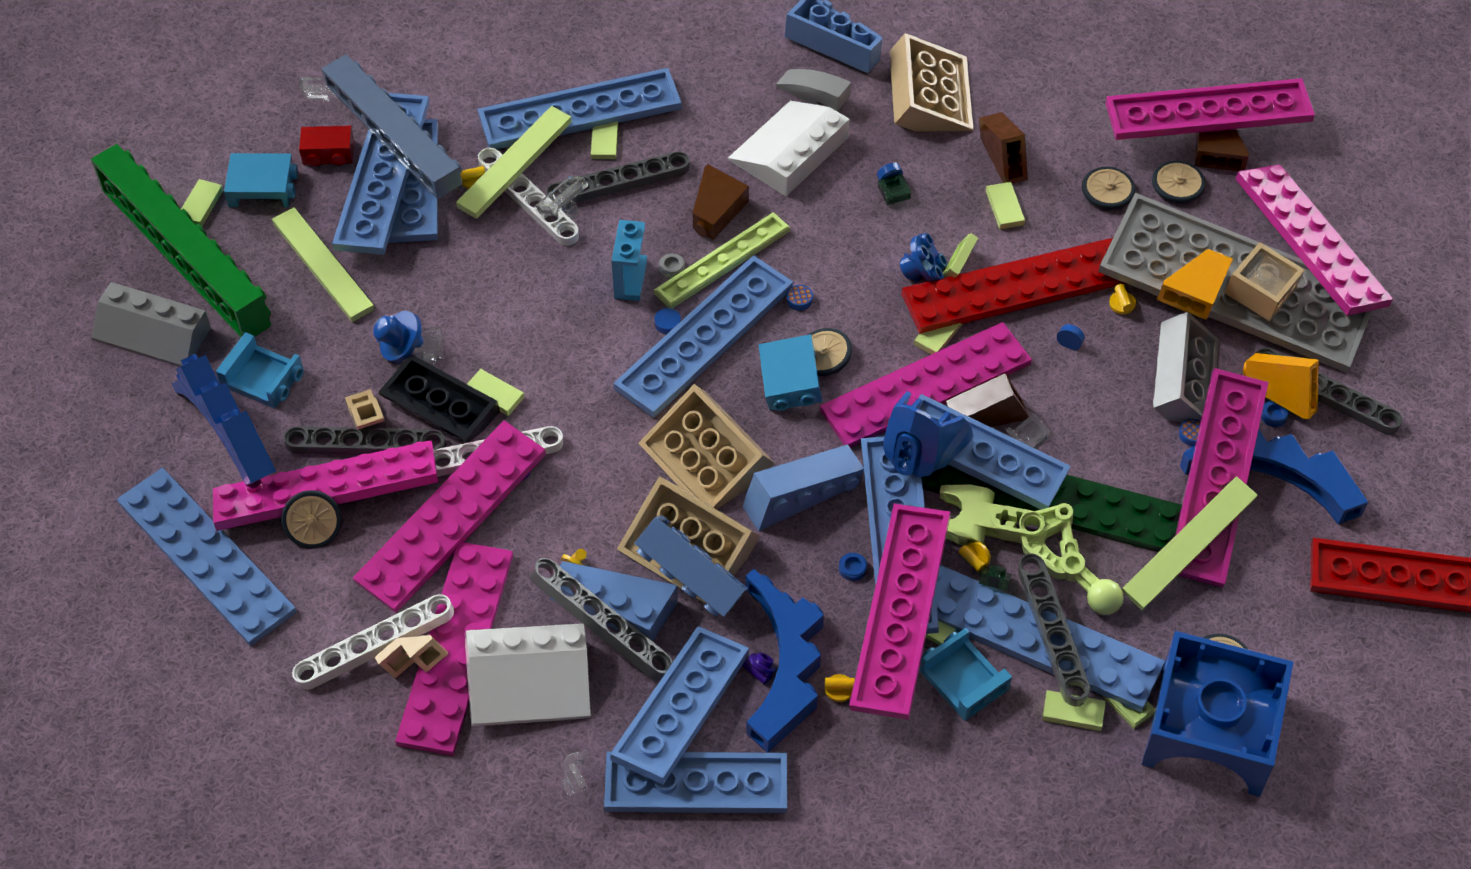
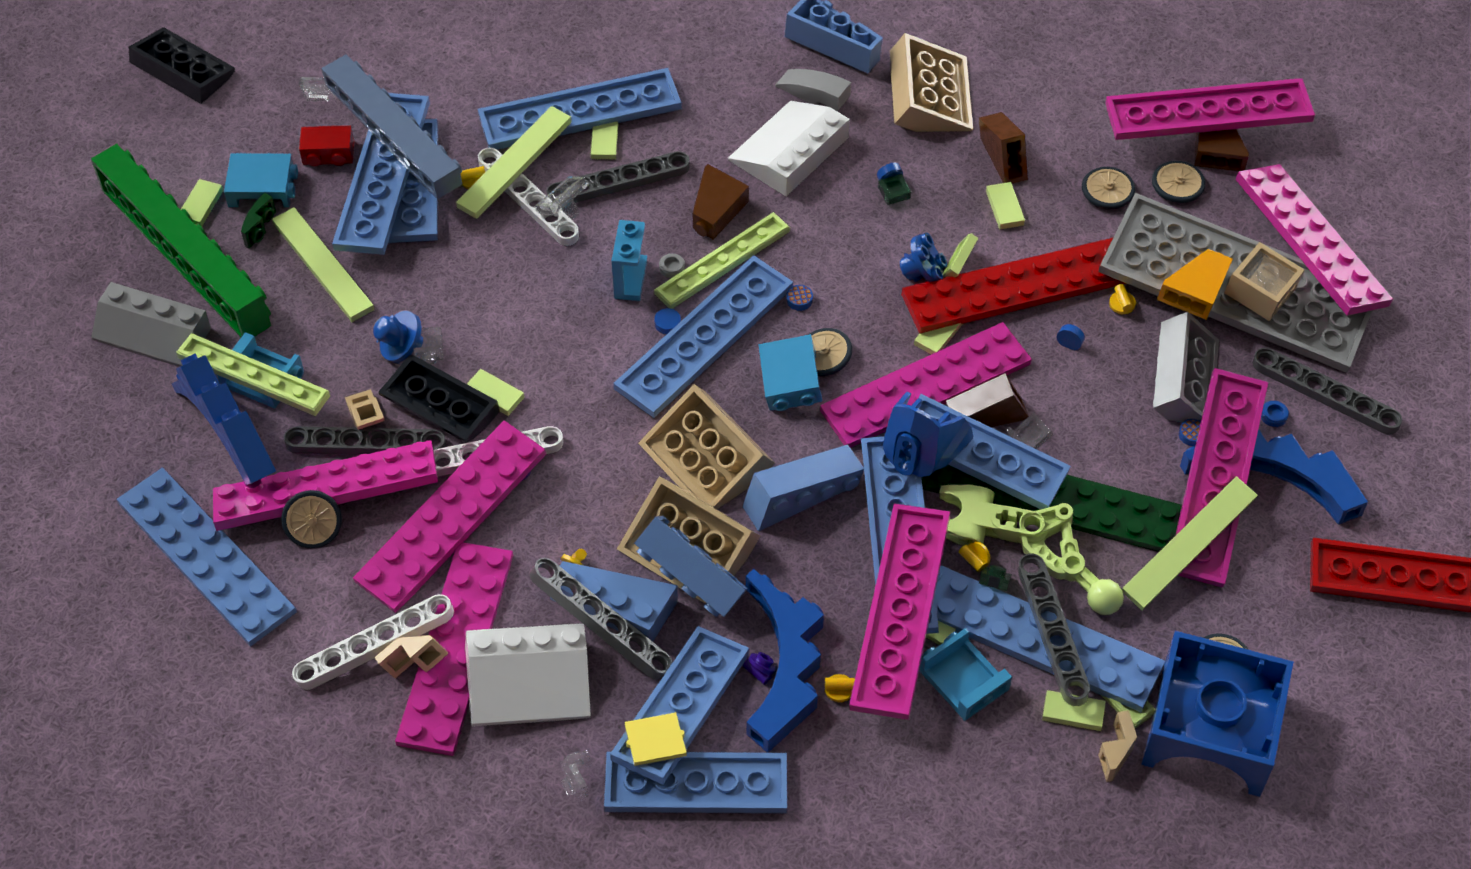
blue tile [839,553,867,581] -> none
light orange slope [1243,353,1319,419] -> none
none -> black slope [129,27,235,104]
none -> yellowish green tile [176,333,330,416]
none -> dark green slope [241,193,276,249]
none -> light yellow piece [625,712,687,766]
none -> tan slope [1099,710,1137,782]

